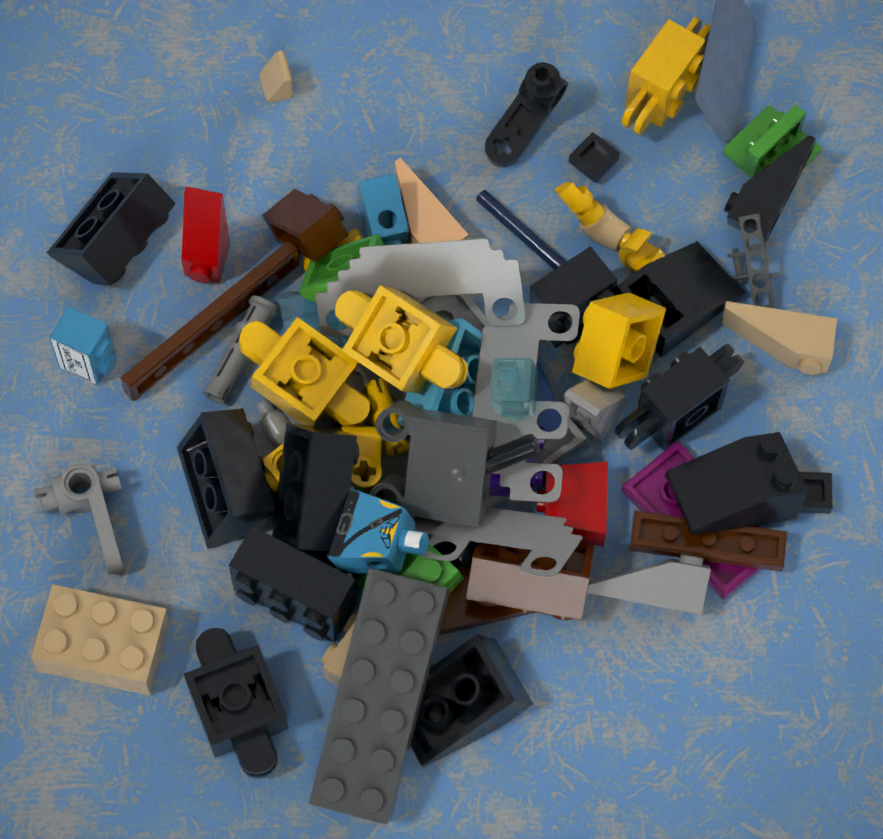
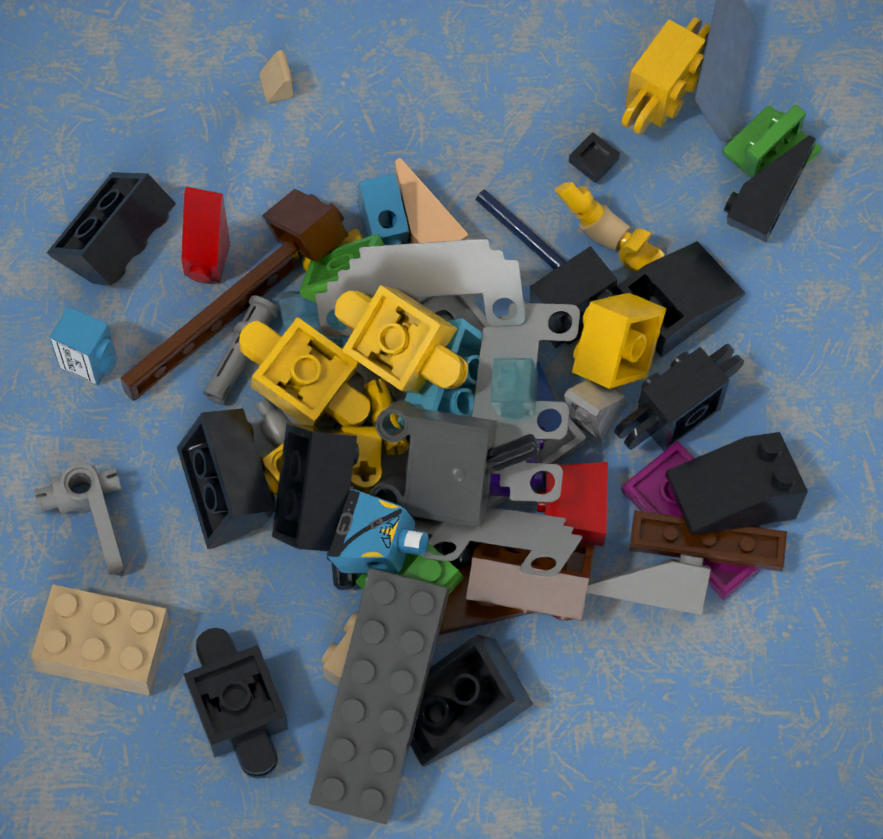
black brick [229,526,357,643] -> none
black piece [485,63,568,167] -> none
tan slope [721,301,837,375] -> none
dark grey piece [727,213,779,308] -> none
black plate [799,472,833,514] -> none

